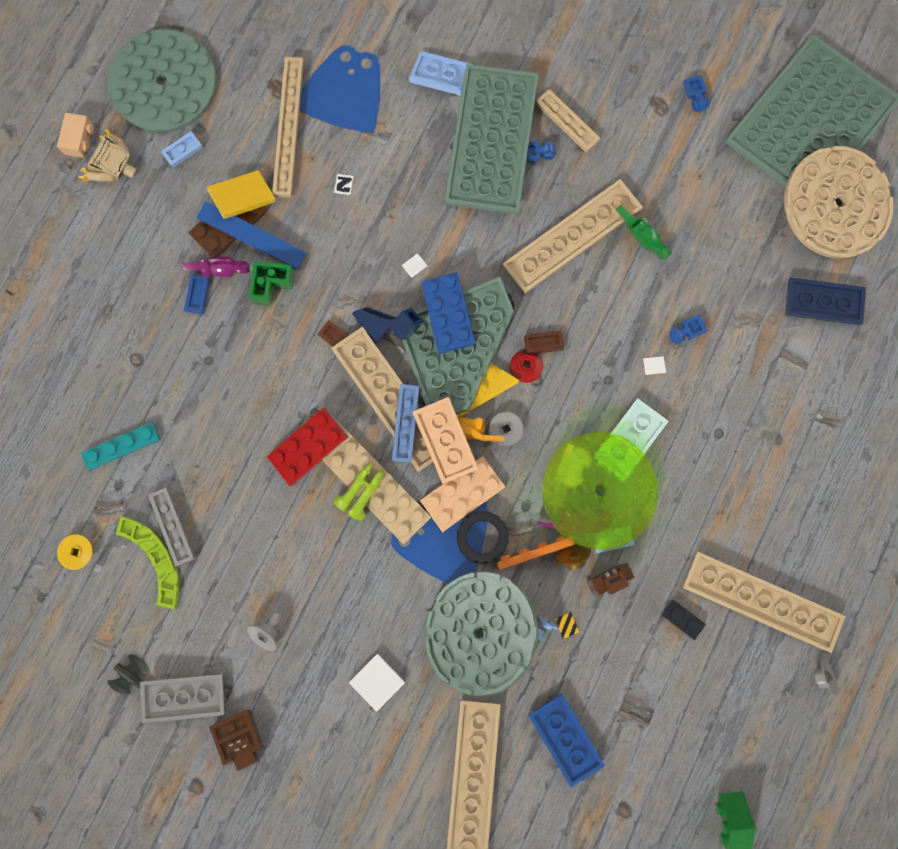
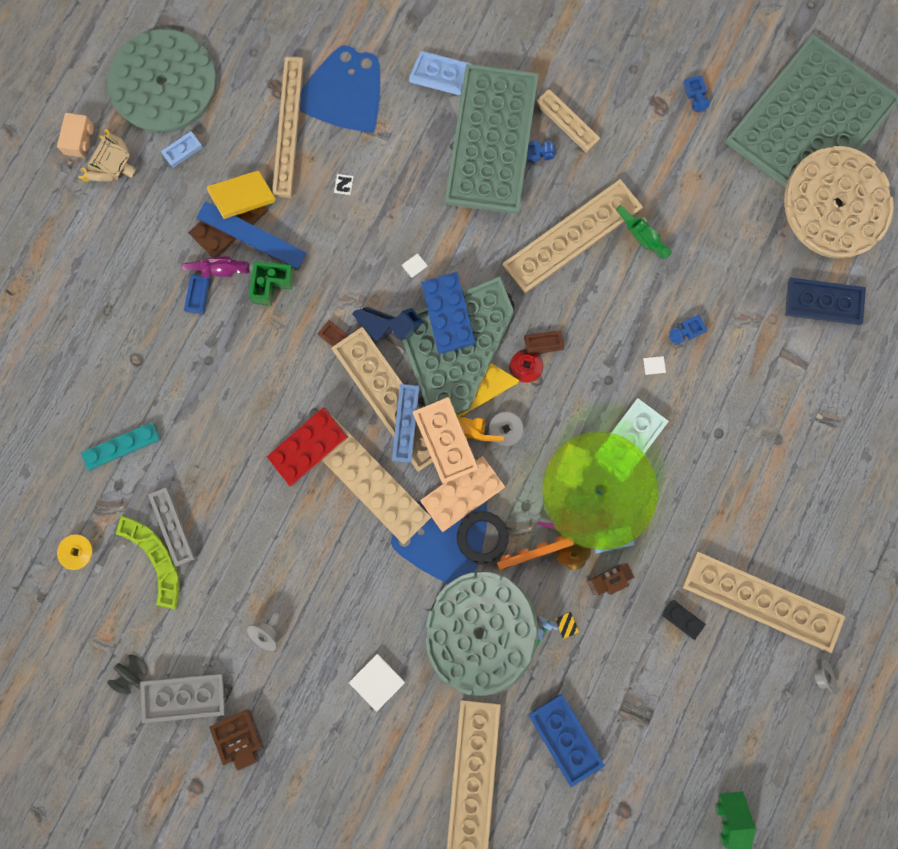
lime piece [333,462,385,522] -> none

